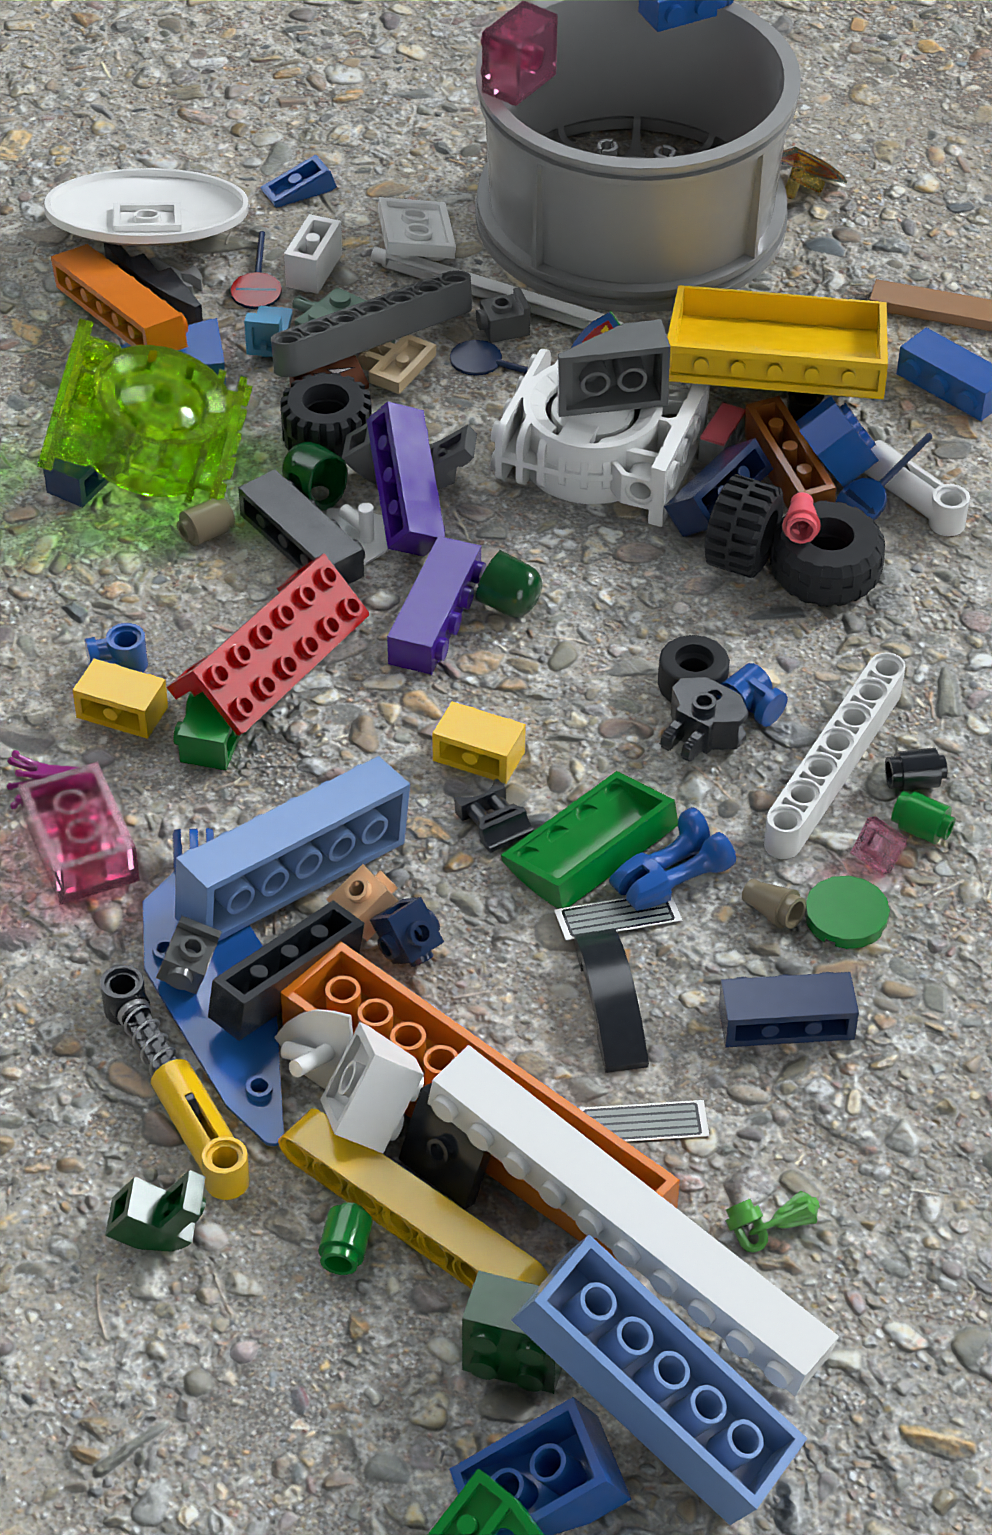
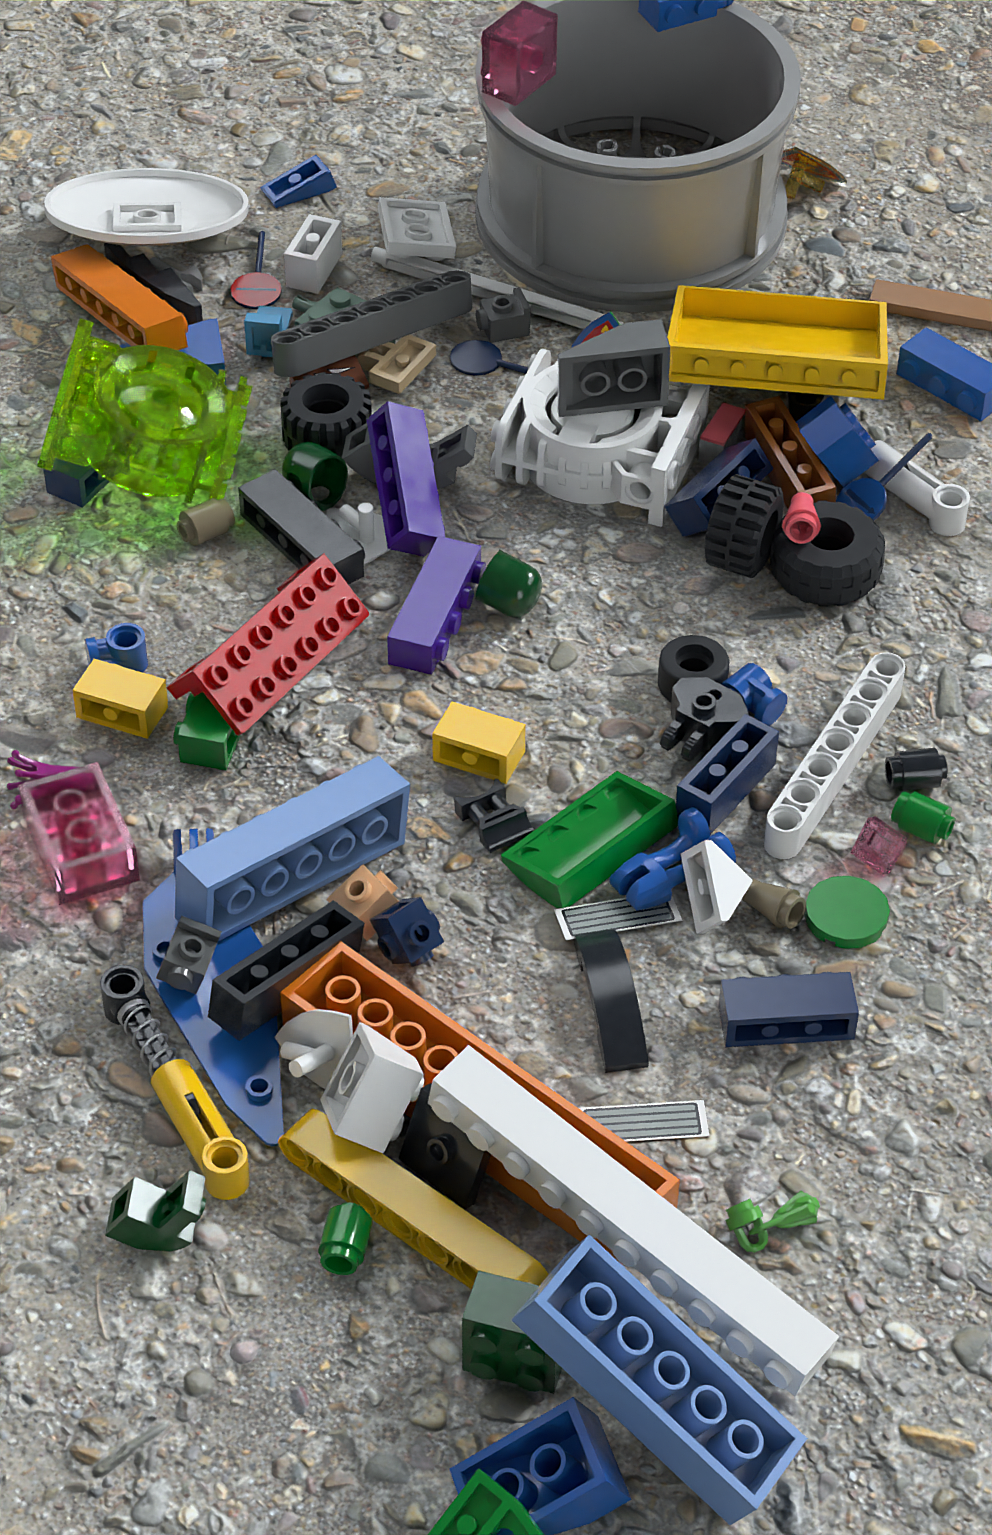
none -> dark blue brick [676,714,779,835]
none -> white slope [681,840,753,934]

